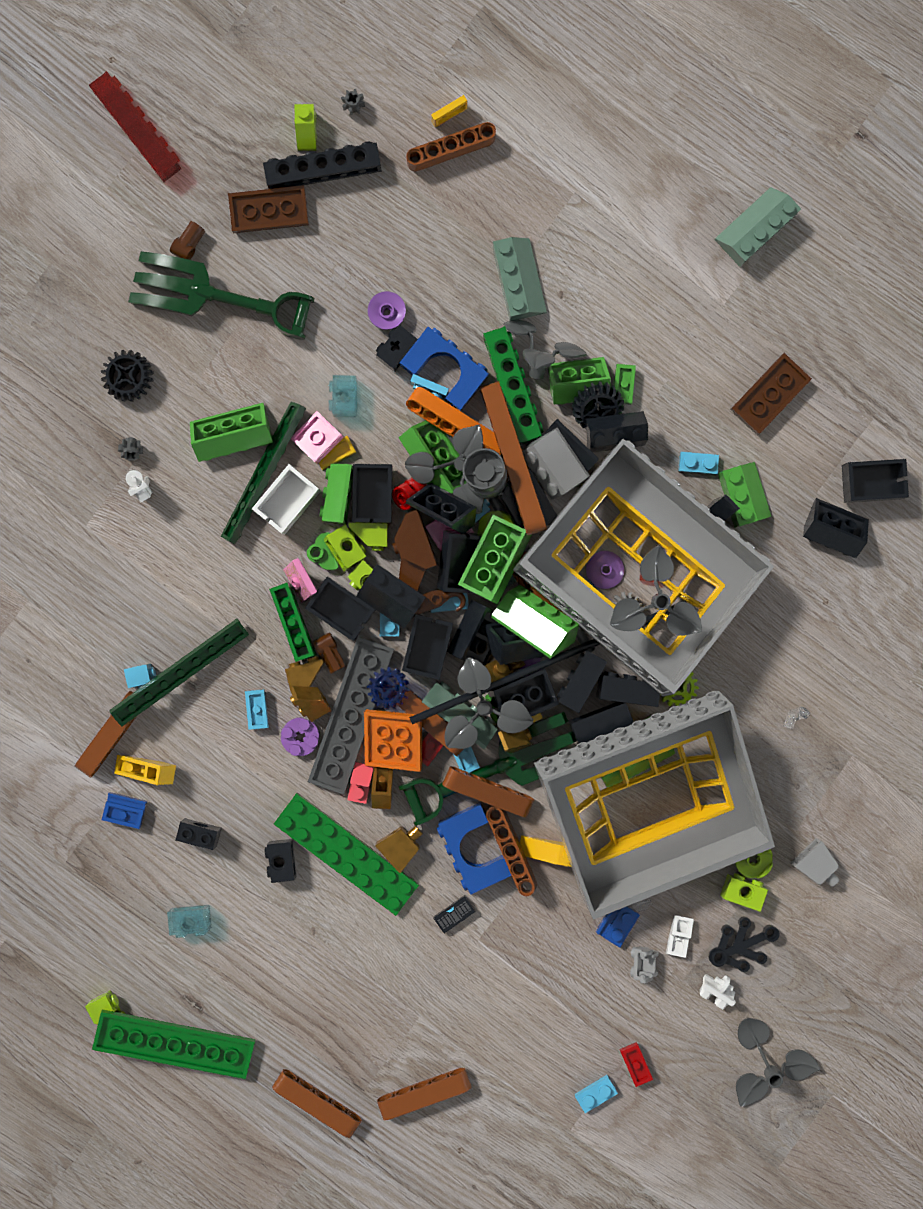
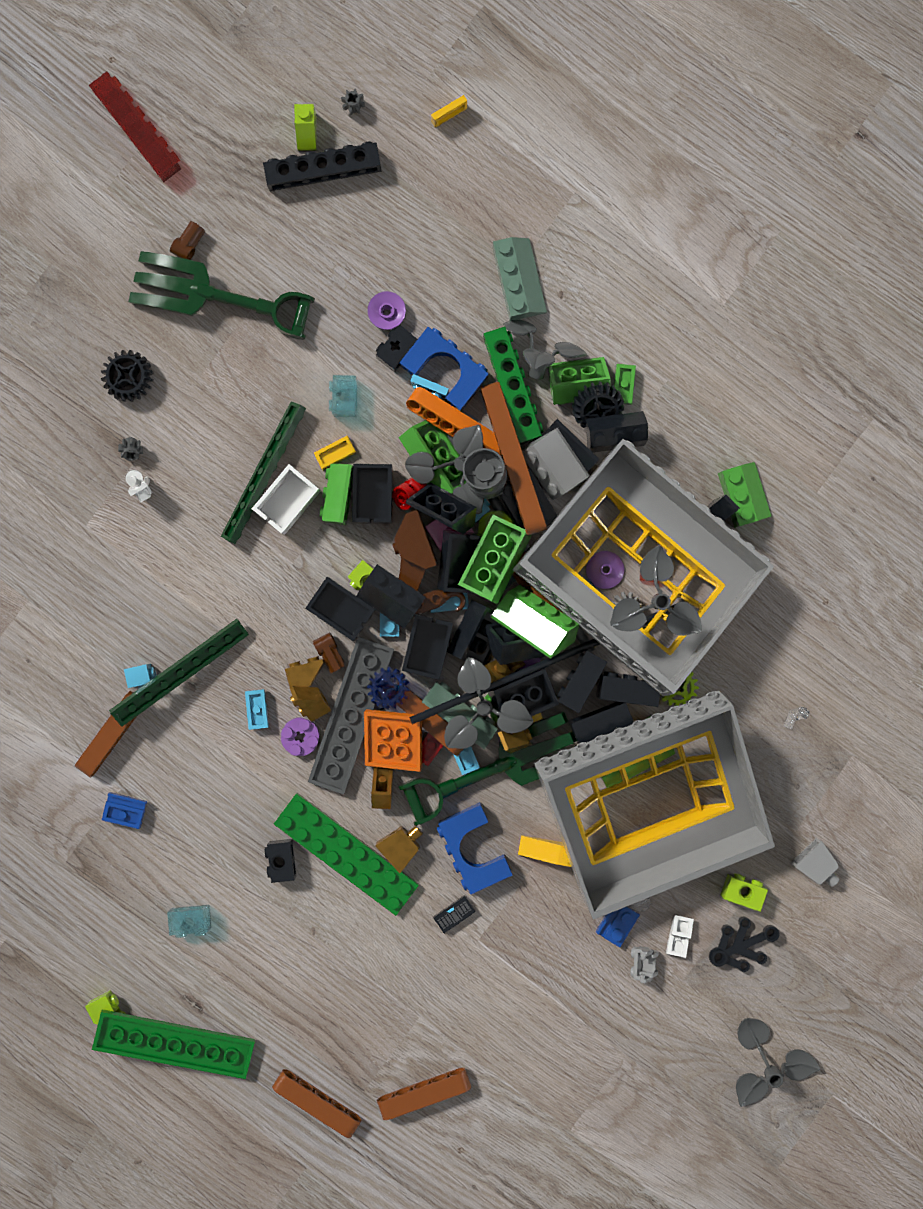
yellow slope [114,755,176,785] -> none
black brick [175,818,222,850] -> none
bright green slope [190,403,273,462] -> none
reddish brown plate [228,185,309,234] -> none
green brick [269,582,316,662] -> none
bright pink plate [283,558,317,603] -> none
plate [291,411,344,464] -> none
bright green plate [307,532,345,570] -> none
lime brick [324,524,366,572] -> none
coral slope [347,762,374,804] -> none
lime slope [349,523,388,551] -> none
dark orange beam [406,122,496,172] -> none
dark orange beam [442,766,534,818] -> none
dark orange beam [486,806,537,896] -> none
medium azure plate [575,1075,618,1113] -> none
red plate [619,1042,653,1087] -> none
medium azure plate [678,452,719,475] -> none
white hips [700,974,736,1010] -> none
sand green slope [714,187,801,267] -> none
reddish brown plate [730,353,812,435] -> none
lime plate [735,849,773,878] -> none
black slope [803,498,869,558] -> none
black piece [841,459,909,503] -> none

